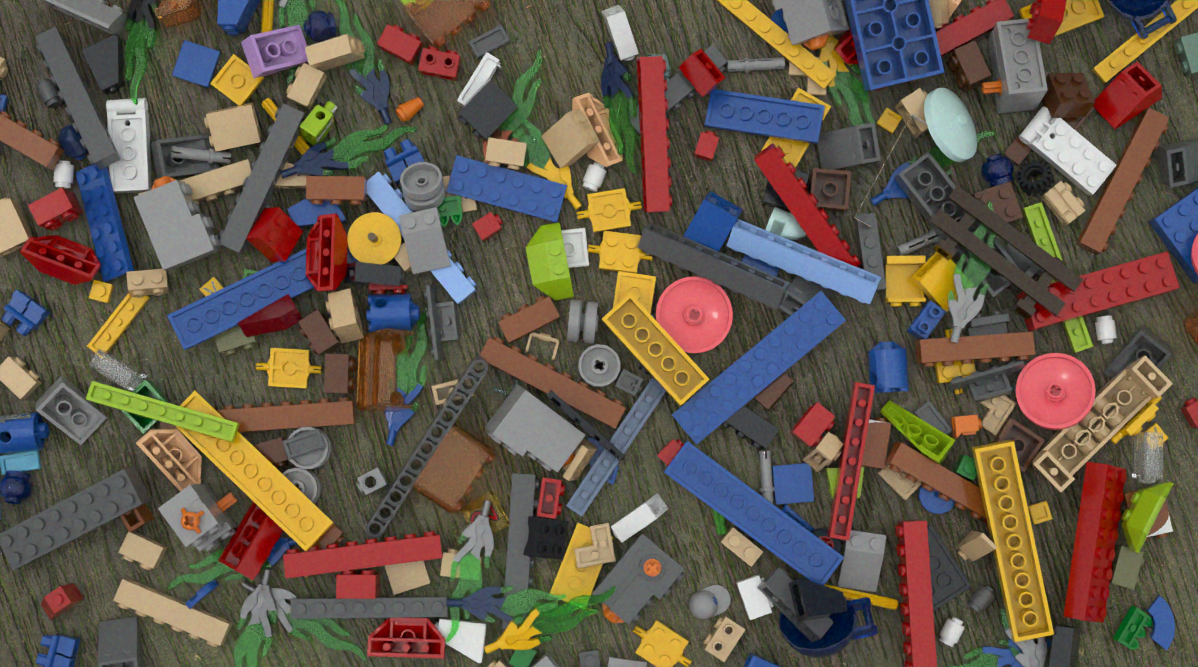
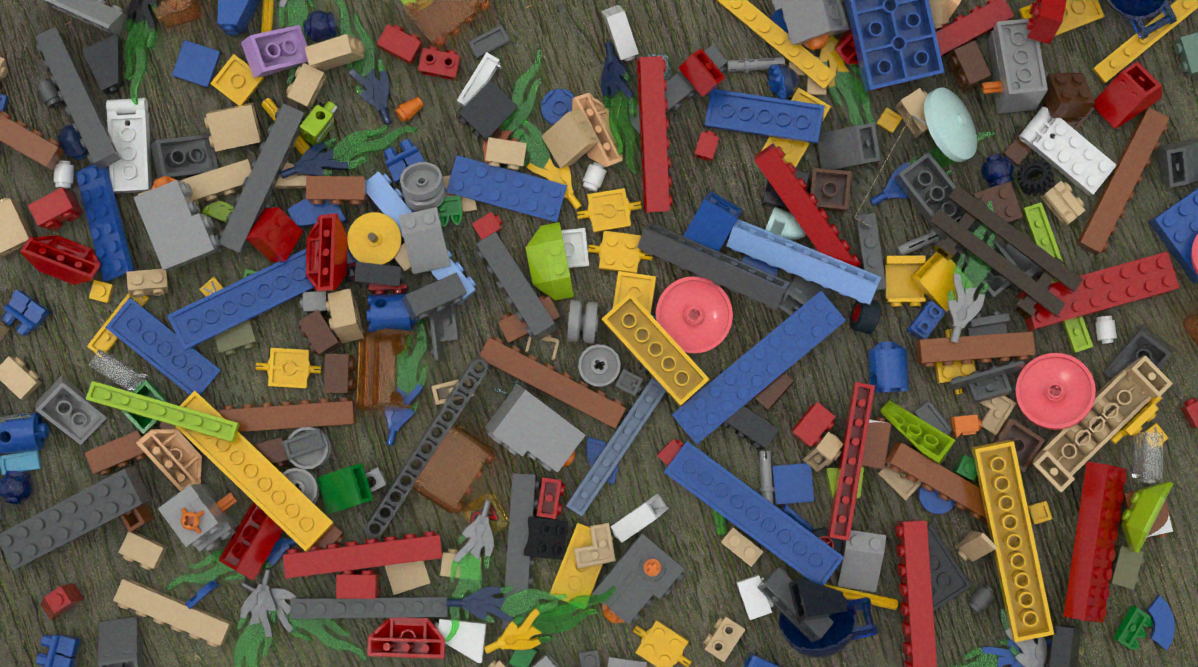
light grey pin [171,146,231,164] -> none
dark red slope [238,294,303,337] -> none
black tile [547,390,625,461] -> none
tan bracket [563,438,598,481] -> none
light grey cap [689,585,731,620] -> none
white brick [939,616,965,647] -> none
none -> dark orange brick [85,430,147,476]
none -> blue plate [105,298,221,395]
none -> lime tile [202,201,234,223]
none -> light grey brick [300,291,329,313]
none -> green brick [317,463,373,514]
none -> dark grey brick [402,272,467,320]
none -> dark grey brick [476,232,557,341]
none -> blue tile [541,89,575,125]
none -> hair [768,64,800,99]
none -> black wheel [850,300,881,334]

